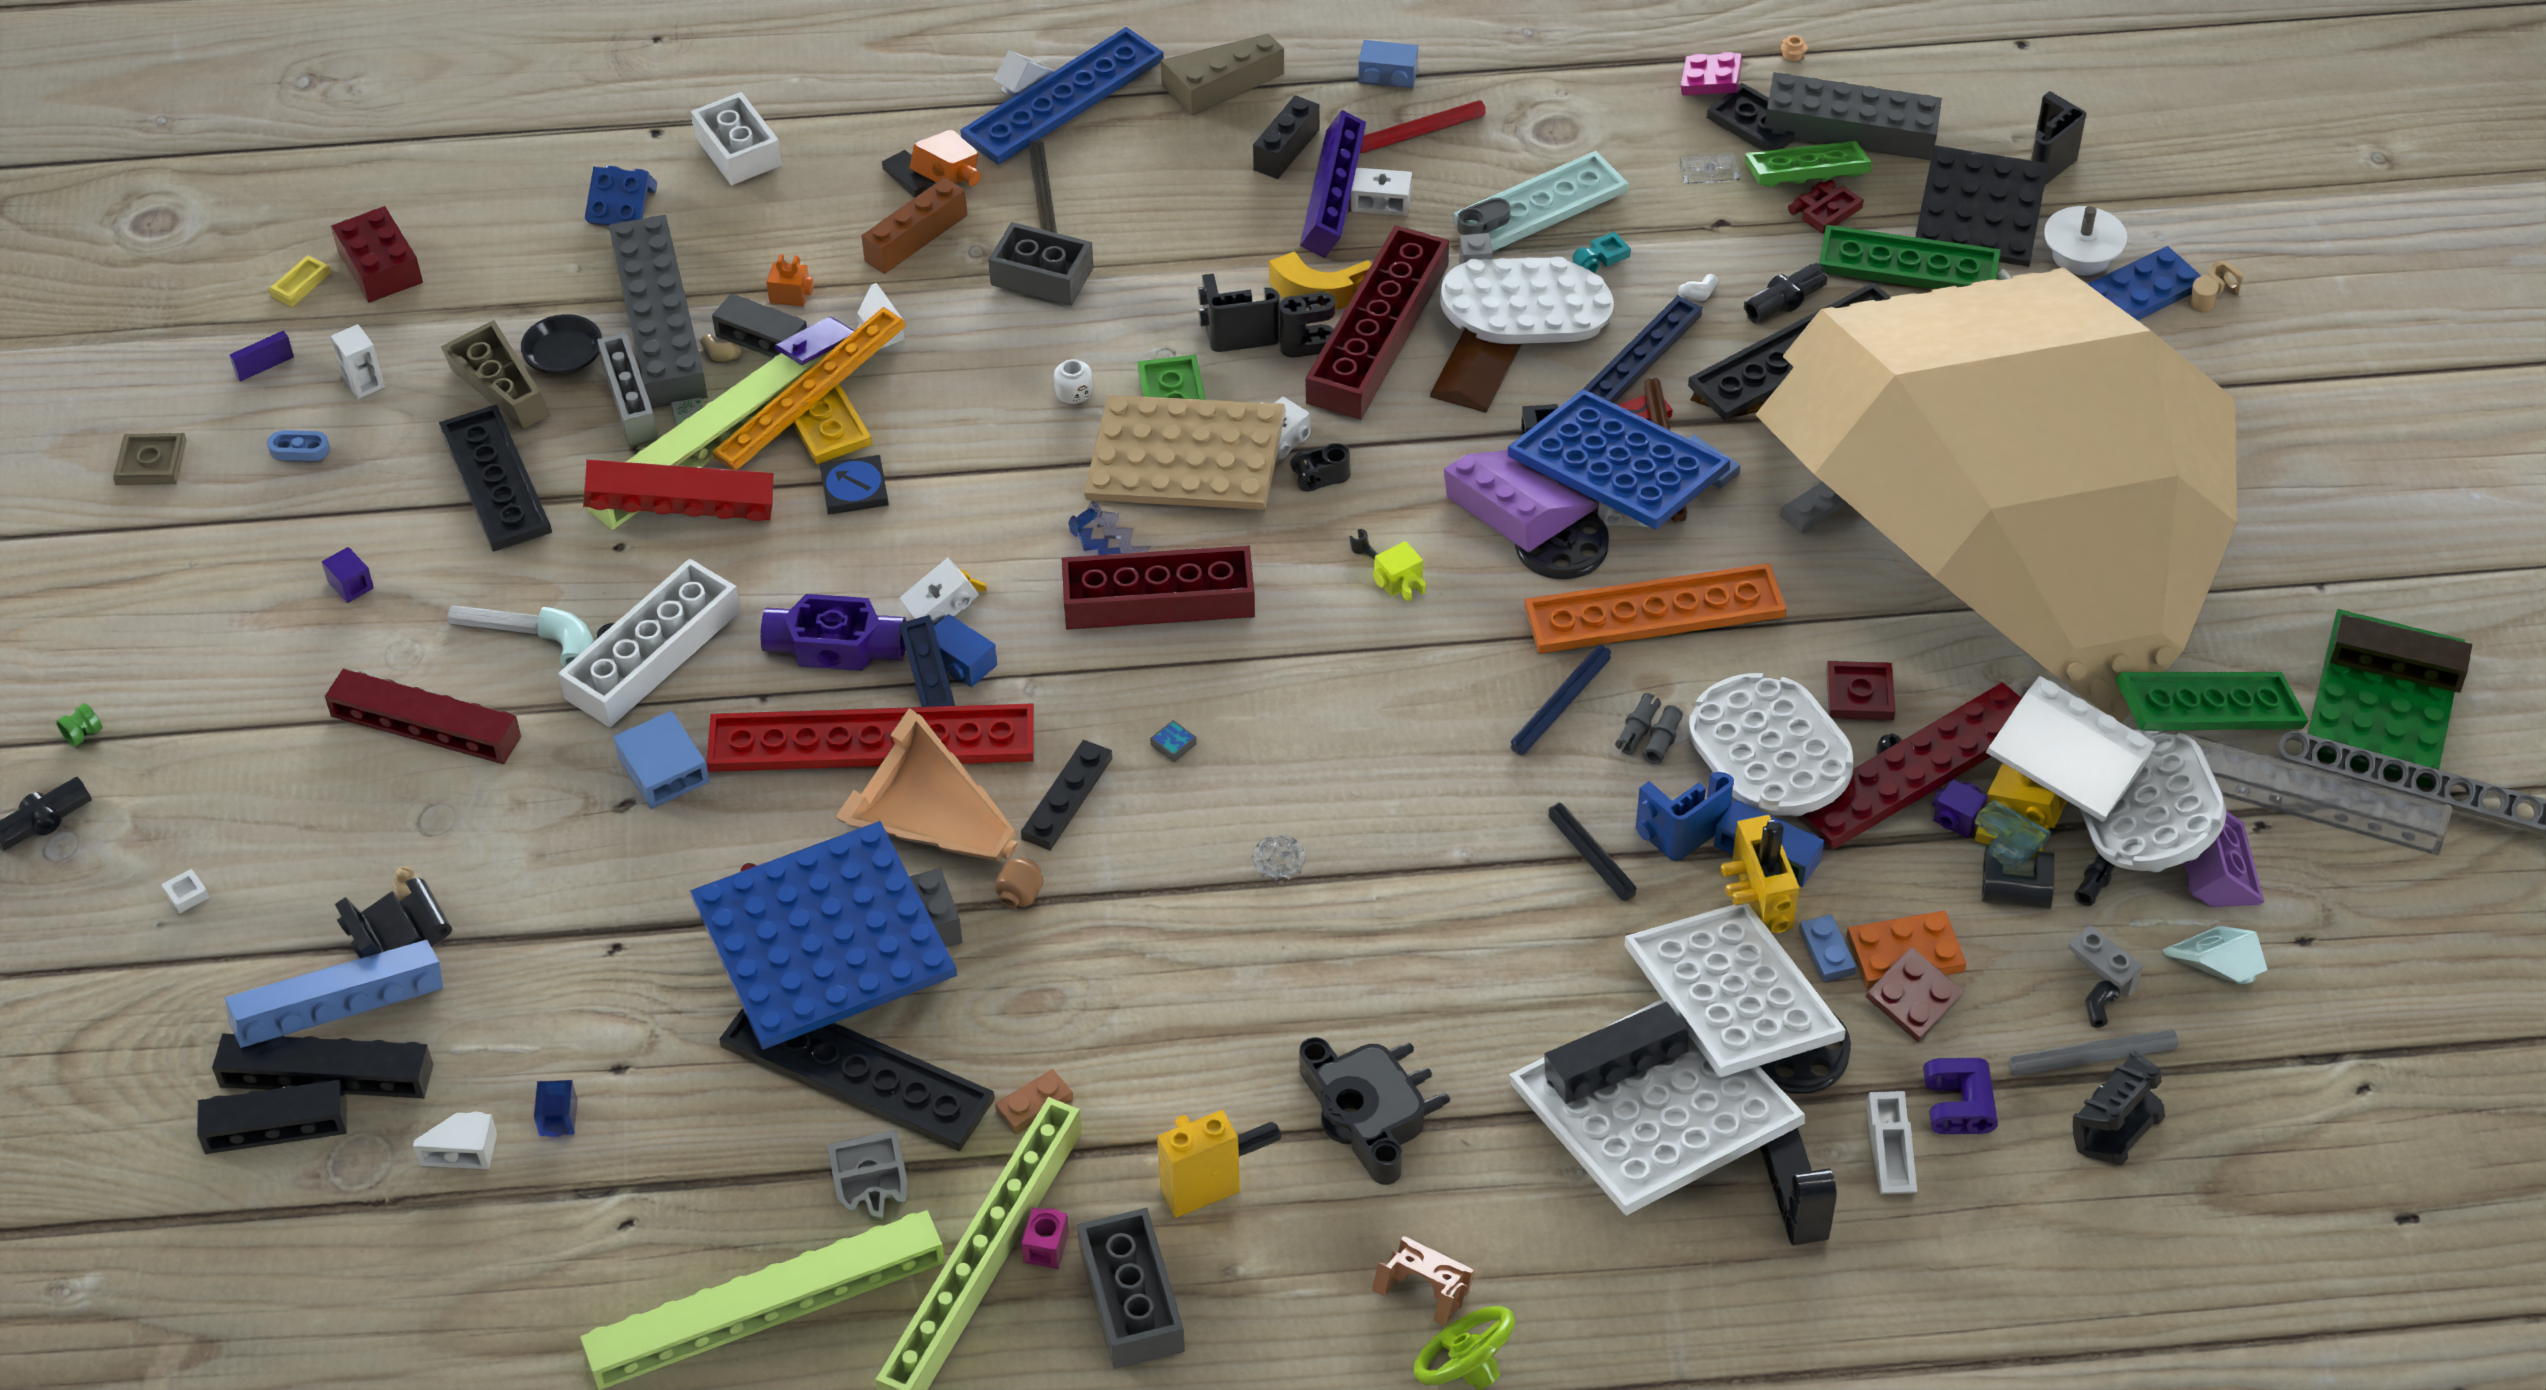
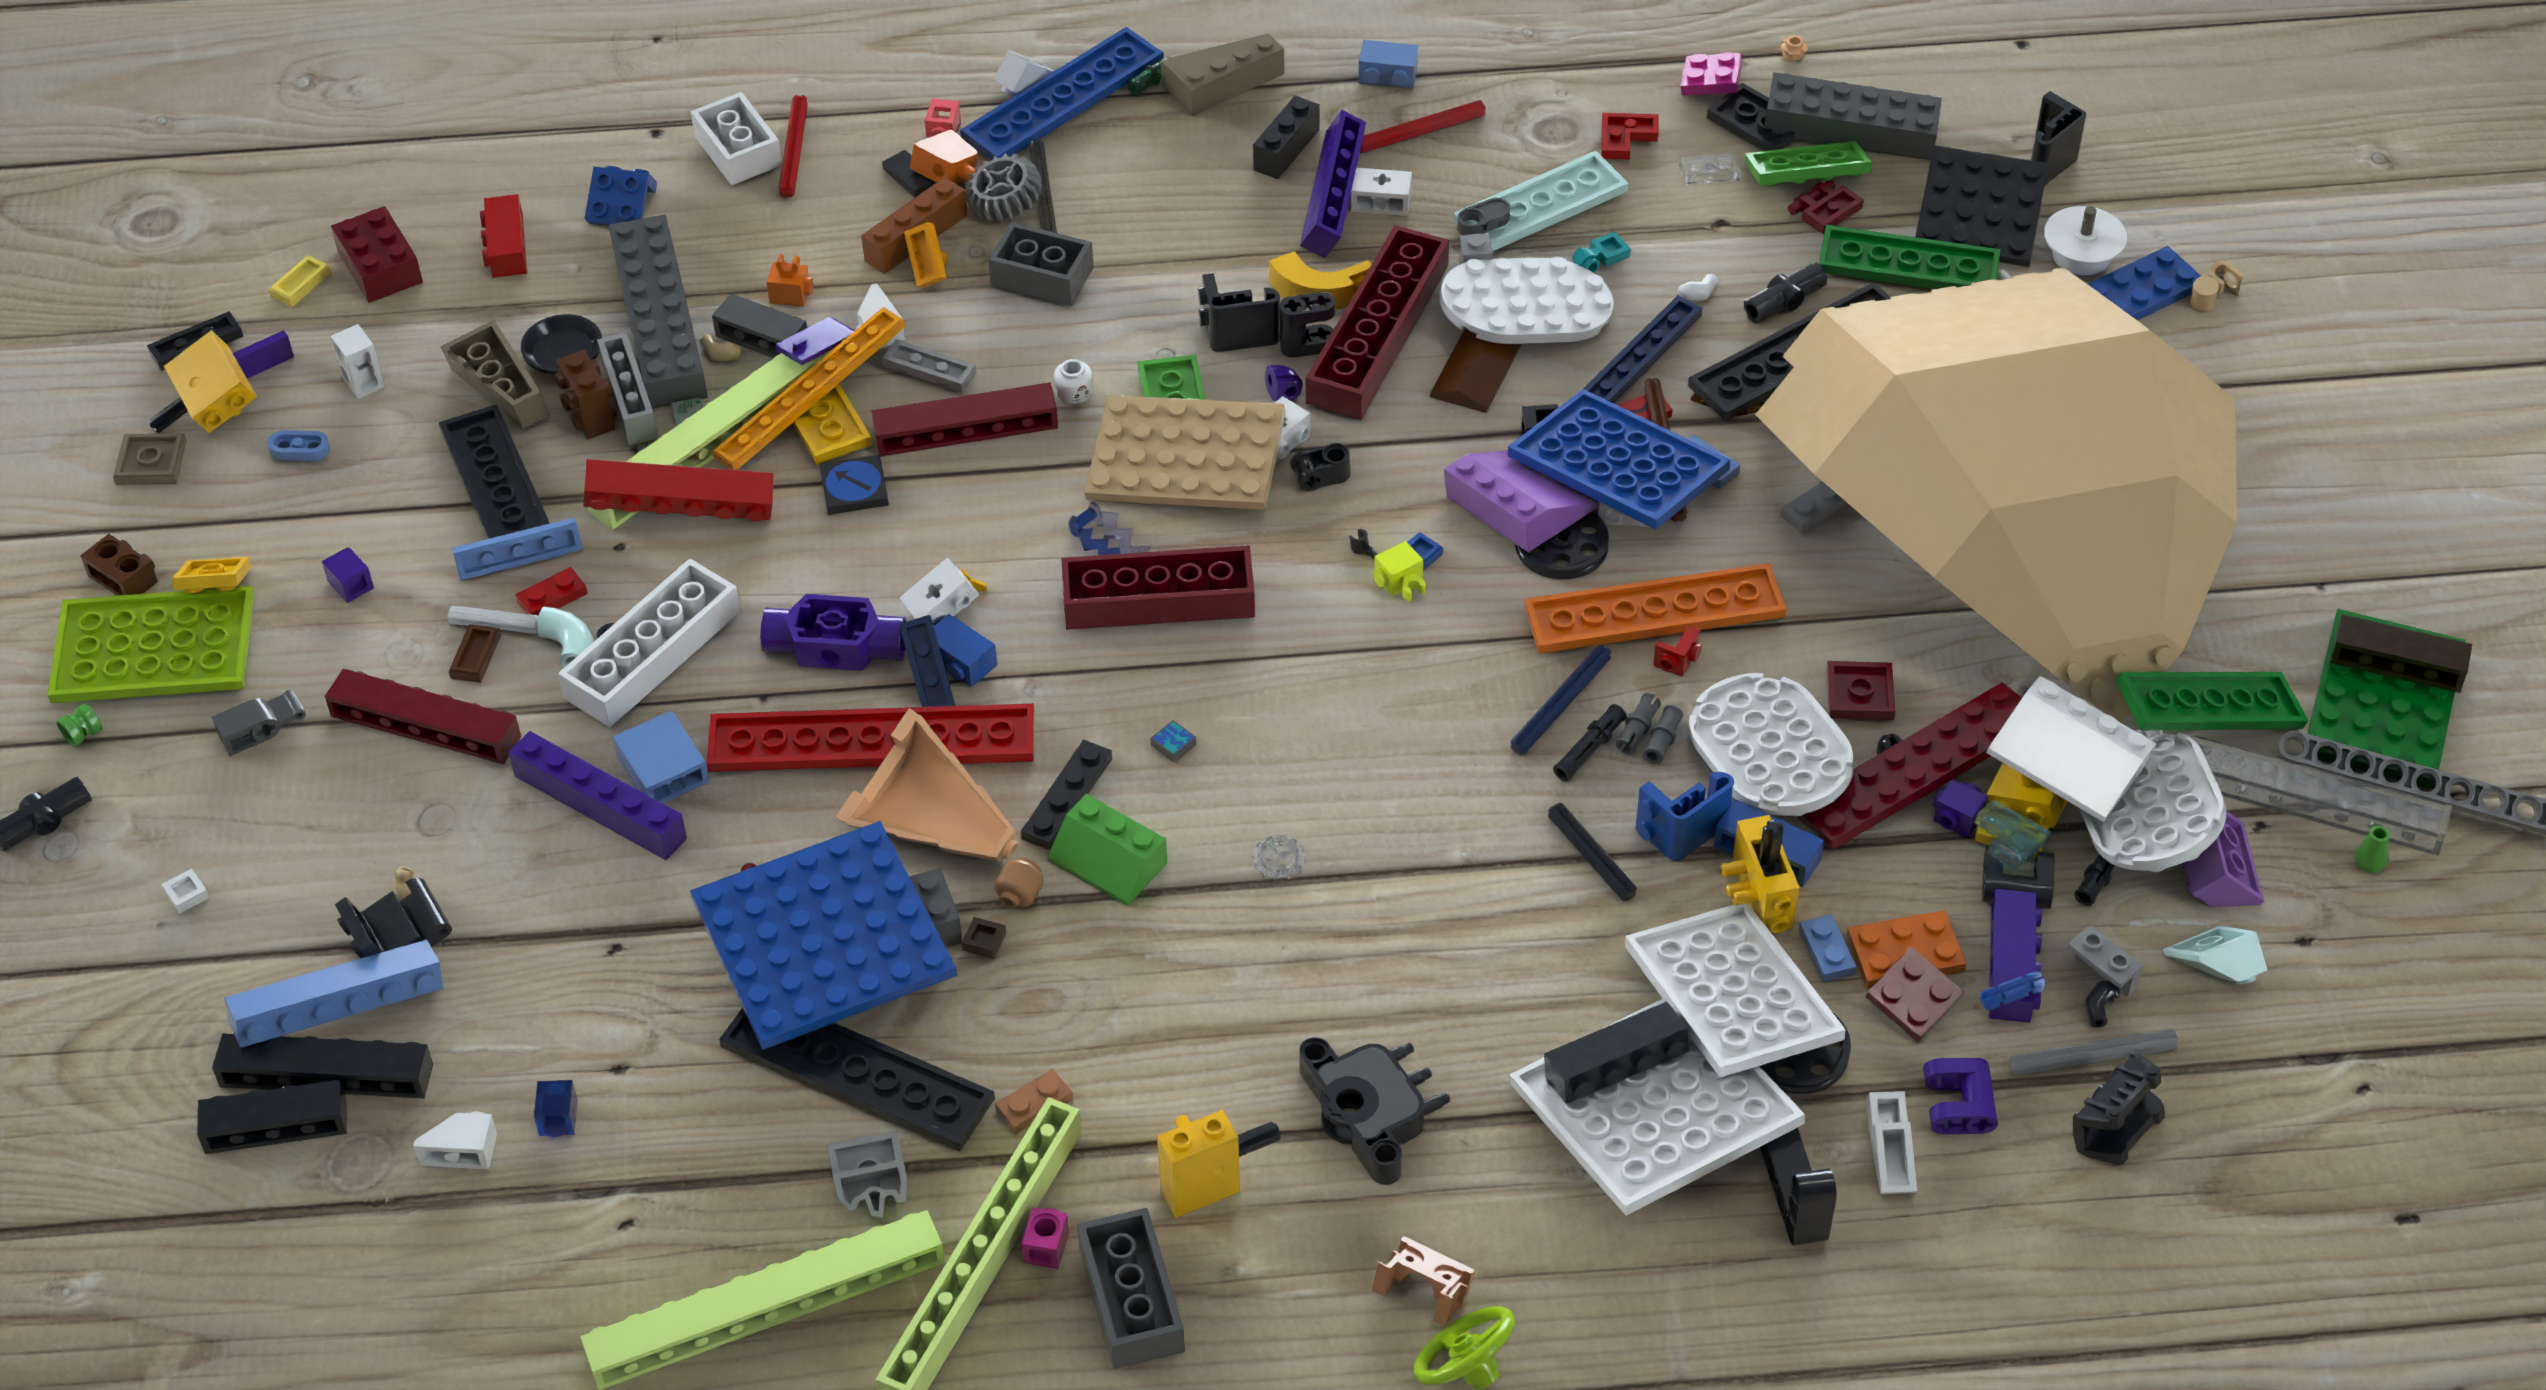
none -> lime plate [47,586,255,703]
none -> reddish brown brick [80,534,158,596]
none -> black plate [147,311,244,371]
none -> yellow piece [148,330,257,433]
none -> yellow plate [172,556,251,593]
none -> dark grey piece [212,690,306,756]
none -> reddish brown tile [449,624,501,683]
none -> medium blue plate [452,517,583,580]
none -> red brick [480,194,527,278]
none -> dark purple brick [508,731,687,860]
none -> red plate [516,567,588,616]
none -> reddish brown brick [555,350,617,440]
none -> red axle [779,95,808,197]
none -> dark red brick [871,382,1058,457]
none -> light grey plate [882,339,976,392]
none -> light orange tile [904,222,948,288]
none -> coral brick [925,99,961,138]
none -> dark brown plate [961,917,1006,959]
none -> light grey gear [965,153,1042,223]
none -> bright green slope [1048,794,1167,906]
none -> clear green axle [1126,56,1171,96]
none -> dark purple piece [1265,365,1303,402]
none -> blue tile [1407,532,1443,571]
none -> black pin [1553,704,1627,782]
none -> red plate [1601,112,1659,160]
none -> red bracket [1653,626,1702,677]
none -> blue axle [1979,971,2046,1010]
none -> dark purple brick [1989,889,2042,1023]
none -> bright green cone [2355,826,2390,873]

